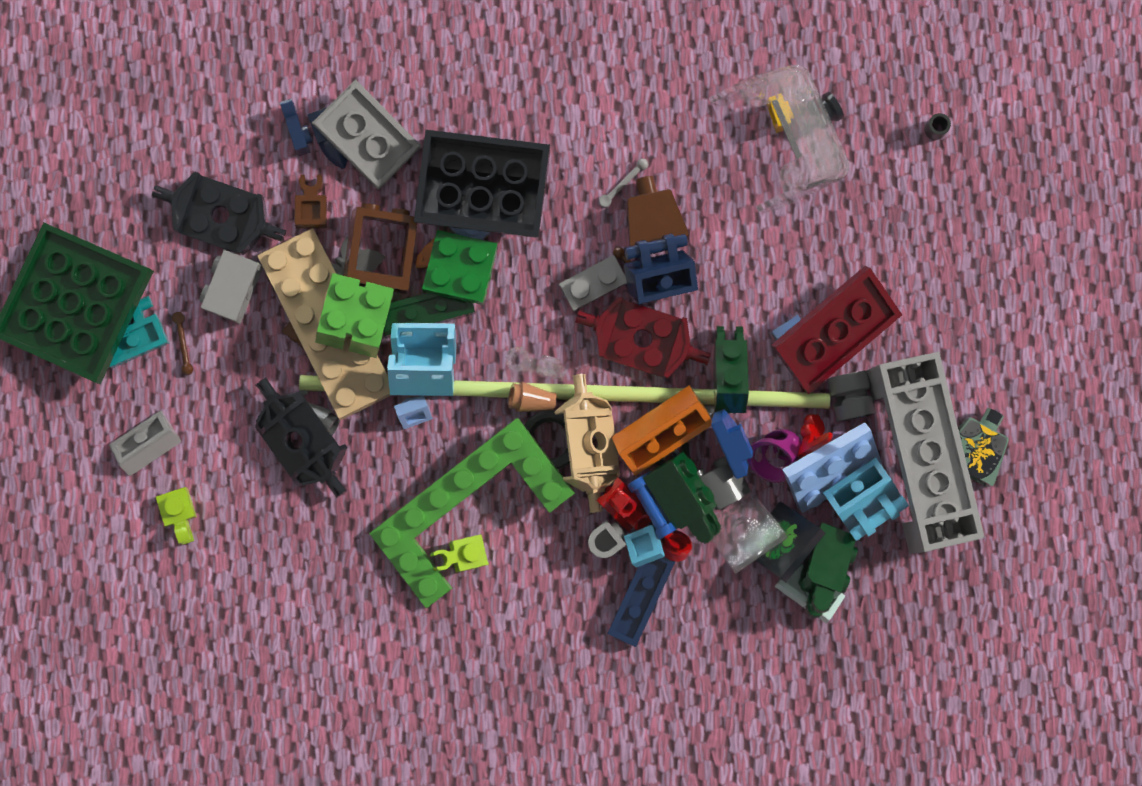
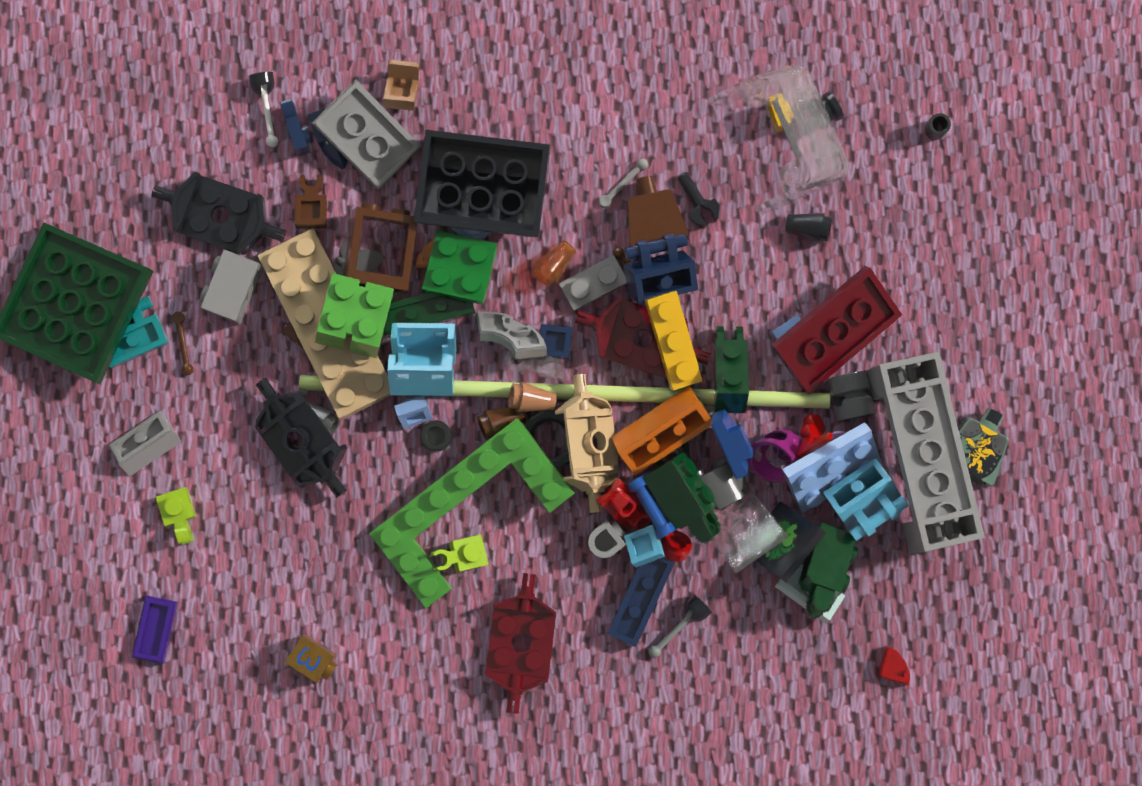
none -> dark purple tile [132,595,178,664]
none -> hinge [249,72,278,147]
none -> pearl gold brick [285,635,337,683]
none -> medium nougat bracket [383,60,419,111]
none -> pearl dark grey tile [420,420,452,452]
none -> light grey tile [475,312,547,359]
none -> reddish brown cone [477,407,526,440]
none -> dark red plate [485,573,557,714]
none -> clear orange cone [532,240,576,287]
none -> dark blue plate [540,324,572,360]
none -> yellow plate [645,290,703,391]
none -> hinge [648,594,712,658]
none -> black bar [678,172,720,228]
none -> black cone [785,213,832,244]
none -> red tile [877,646,910,686]

